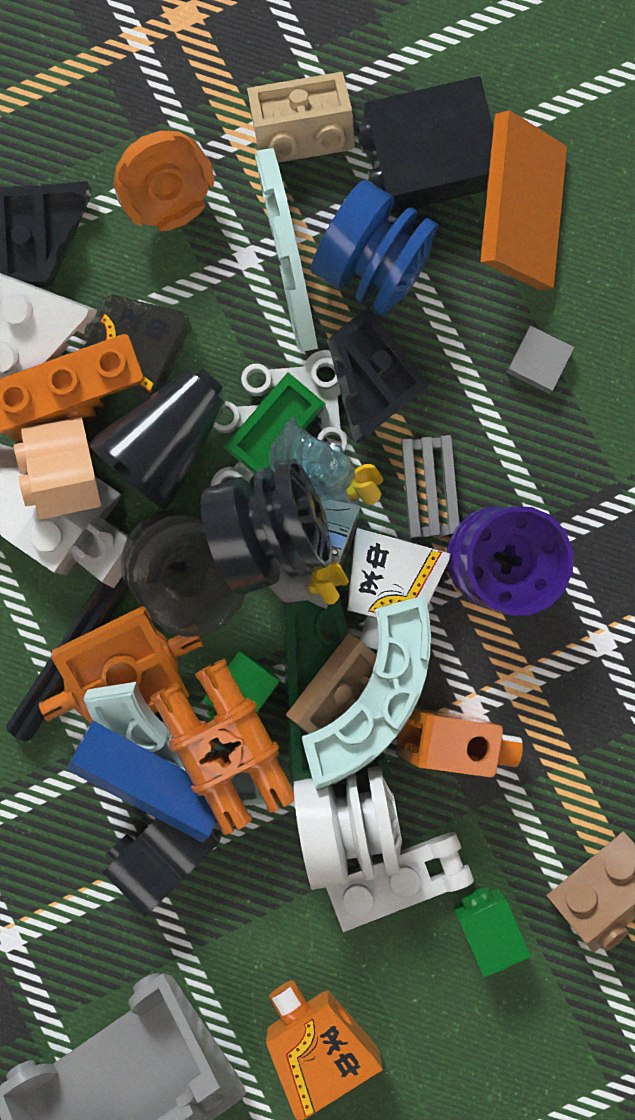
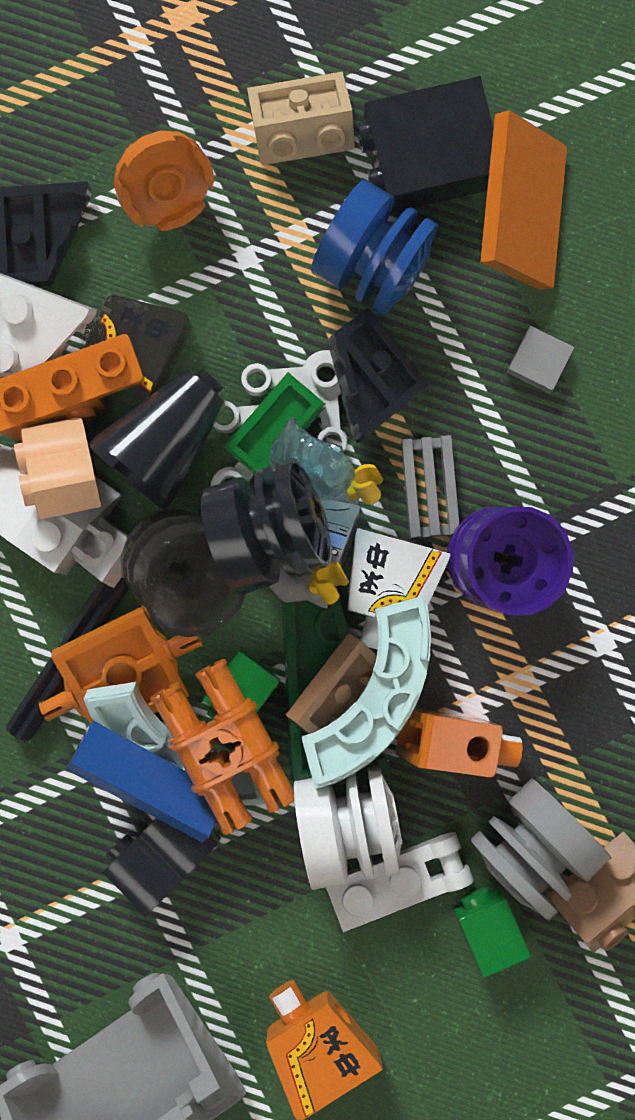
light aqua tile [255,148,318,352] -> none
none -> light grey wheel [471,778,611,921]

